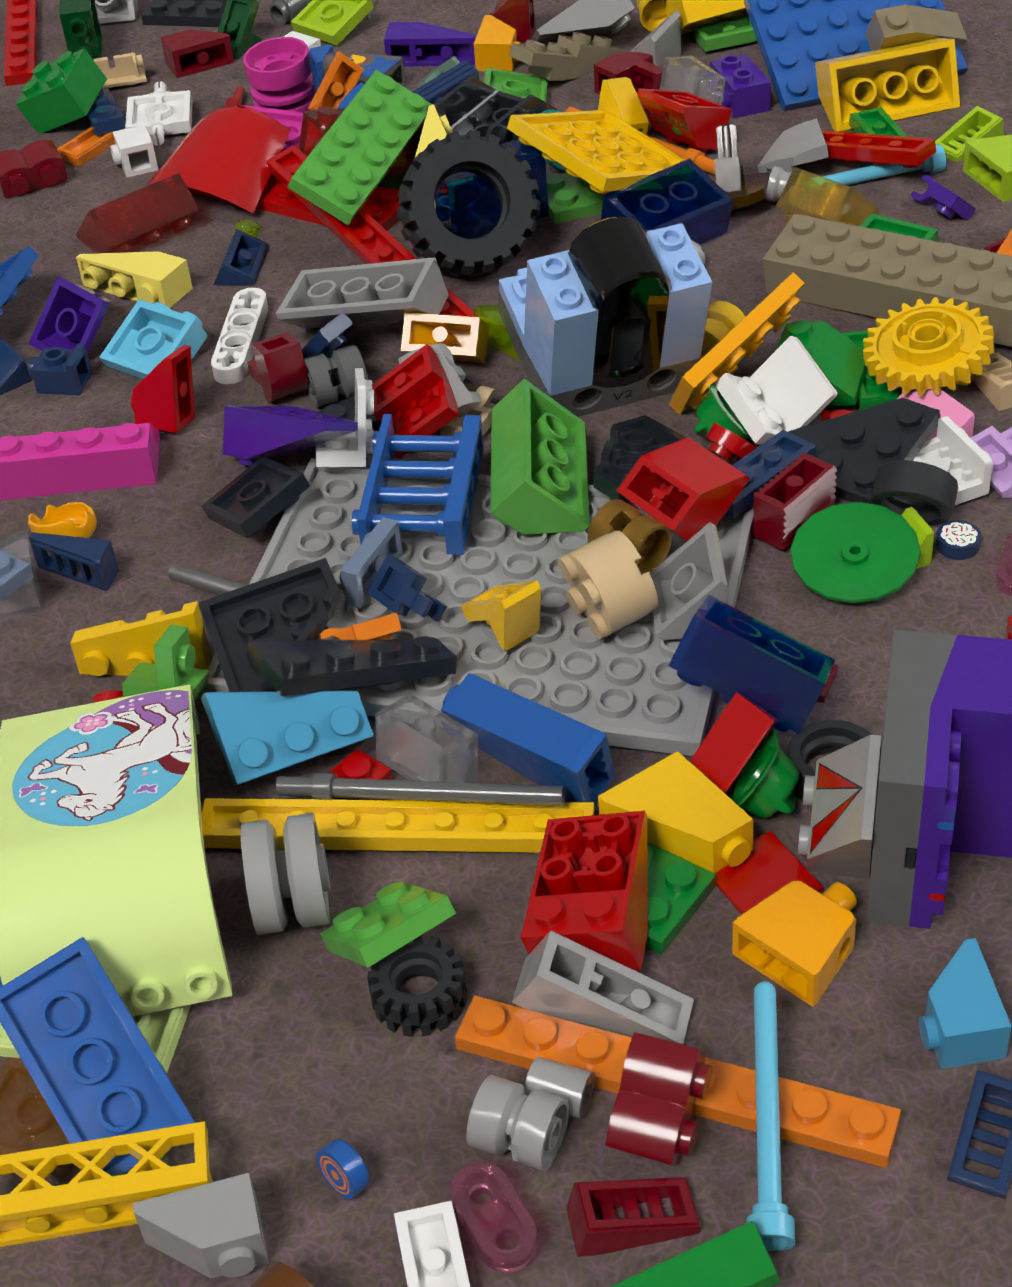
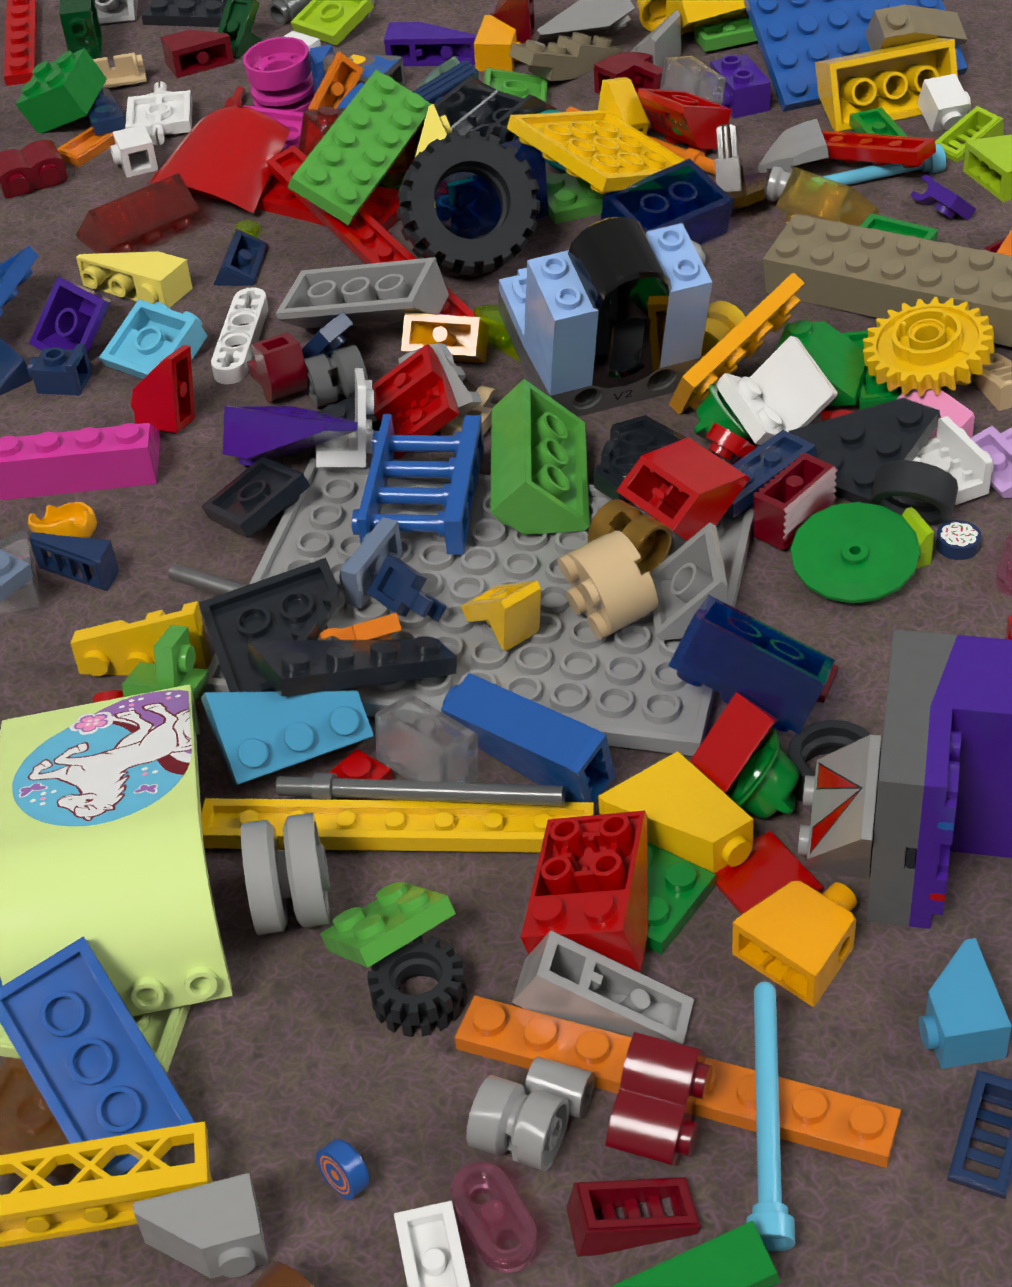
none -> white brick [917,74,971,132]

